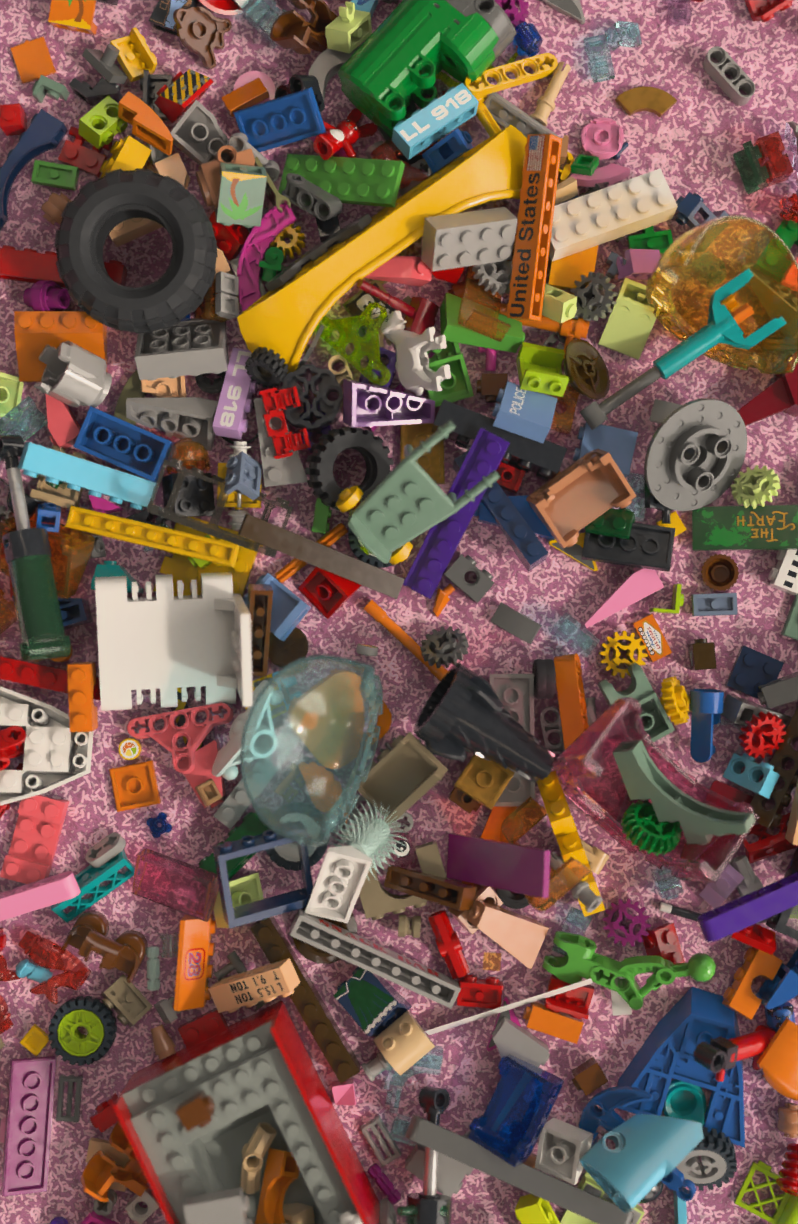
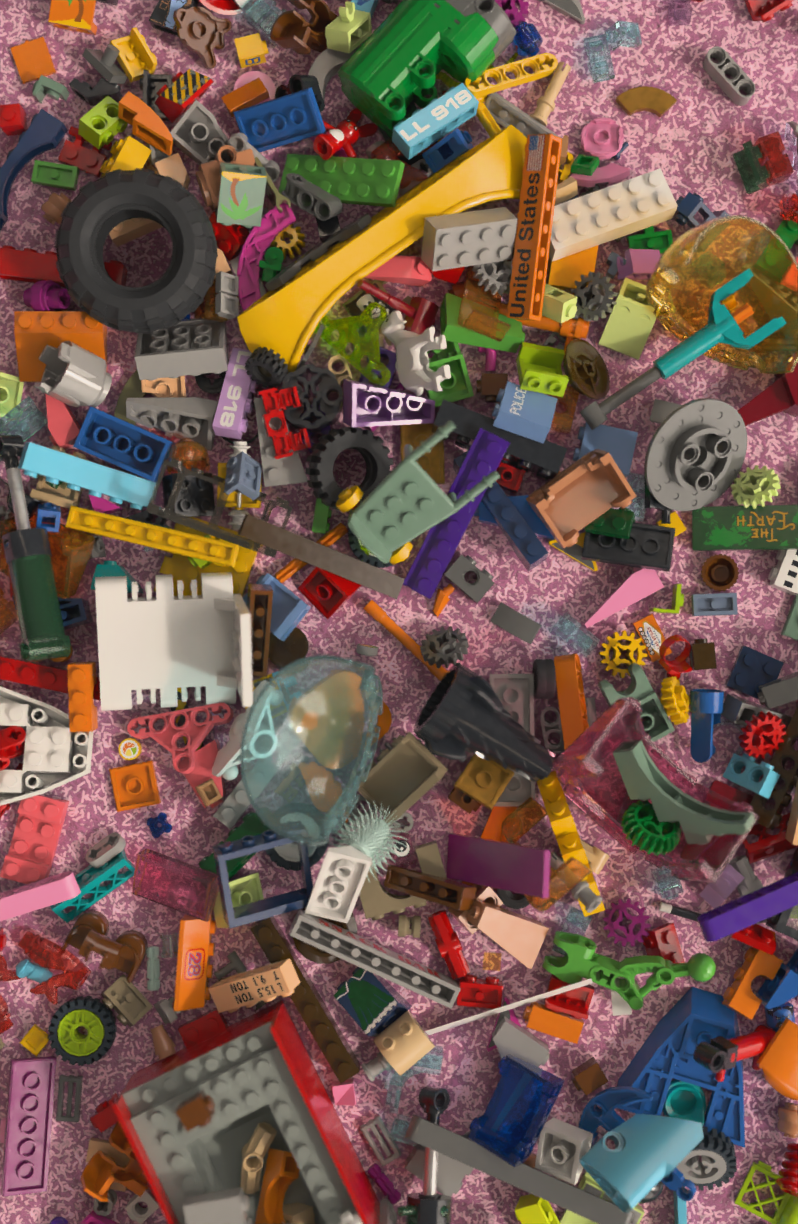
none -> yellow brick [234,33,269,68]
none -> red piece [658,635,693,680]

